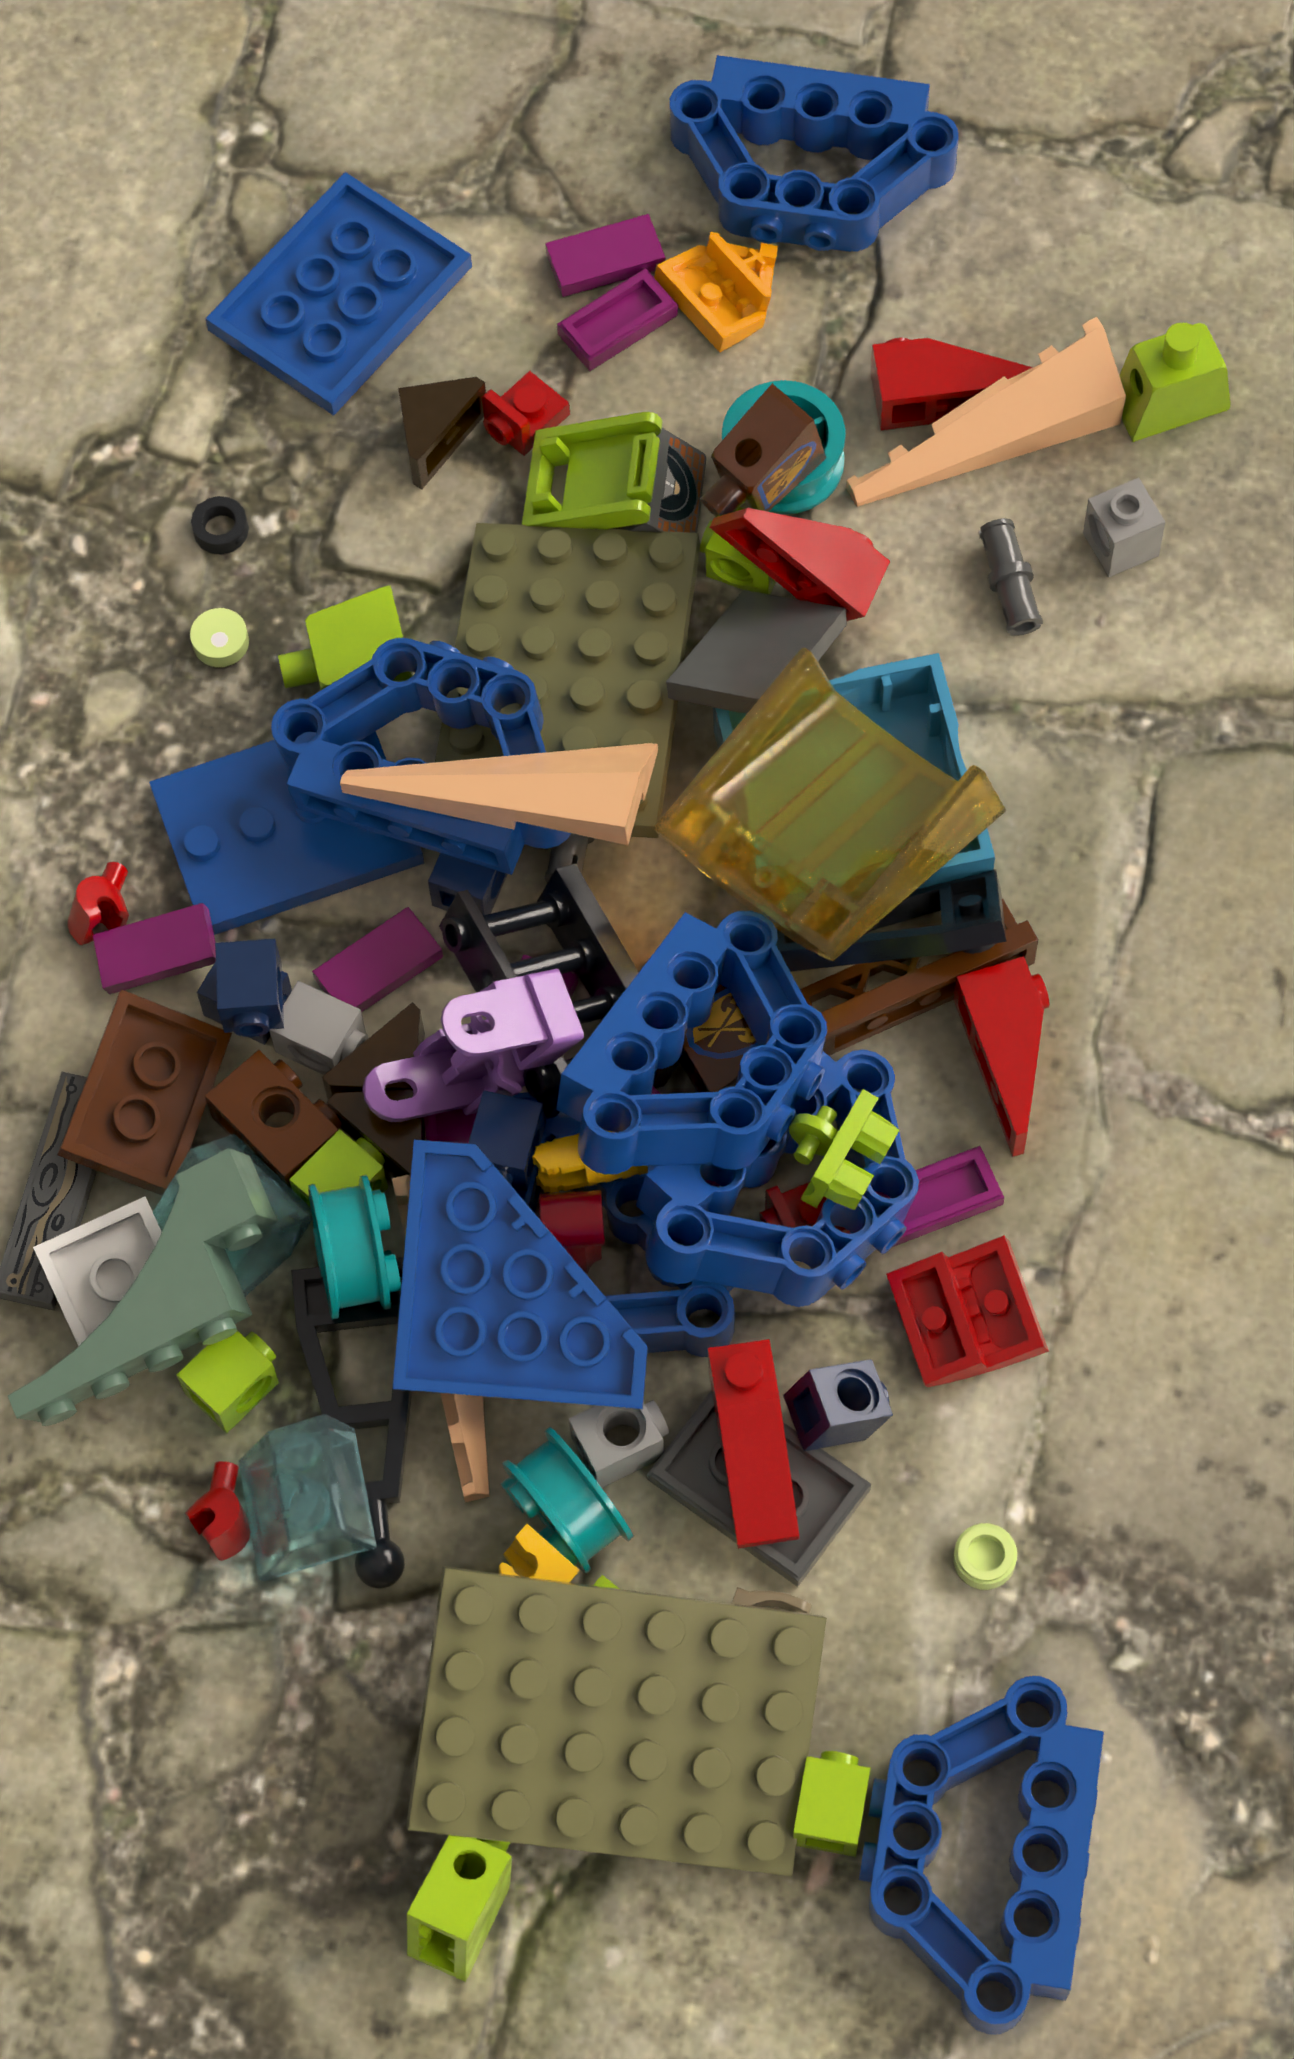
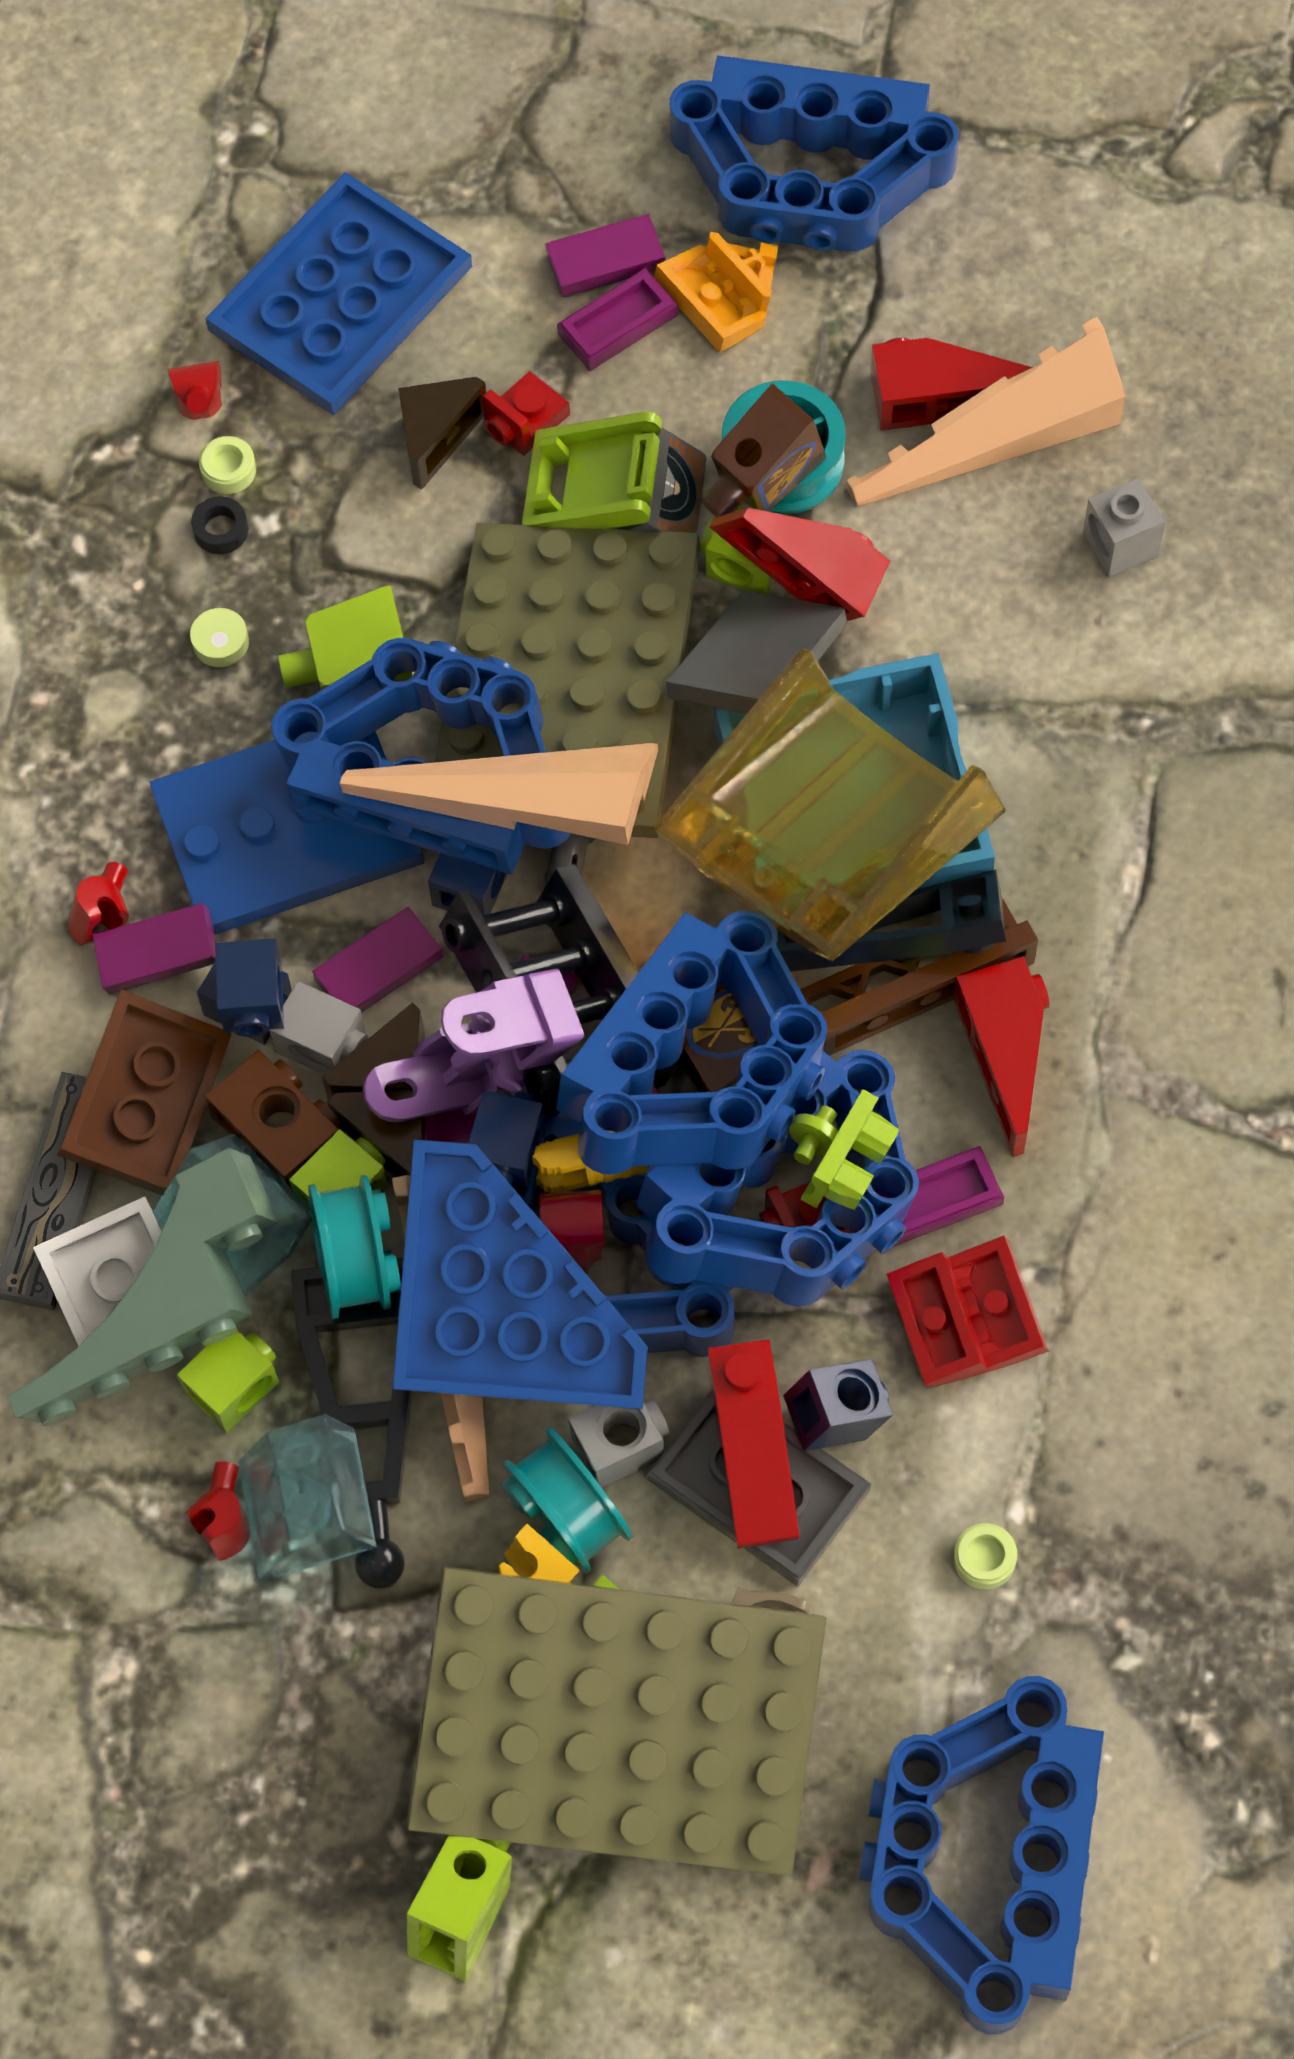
lime brick [793,1751,871,1857] -> none
dark grey pin [978,518,1043,636] -> none
lime torso [1119,322,1231,442] -> none
none -> red piece [167,361,222,420]
none -> yellowish green tile [199,436,256,494]

